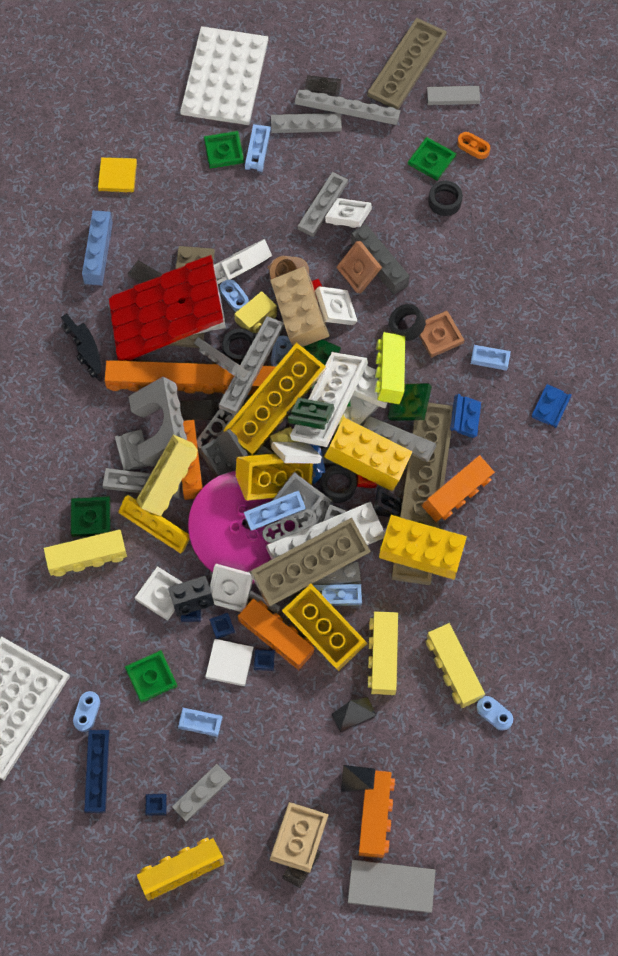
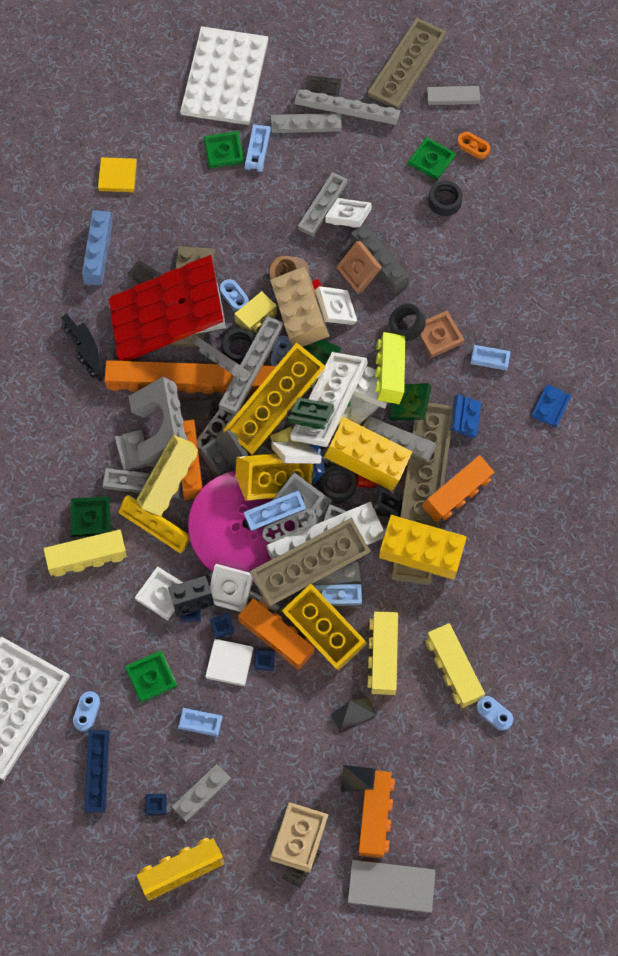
white slope [214,239,272,284] -> none

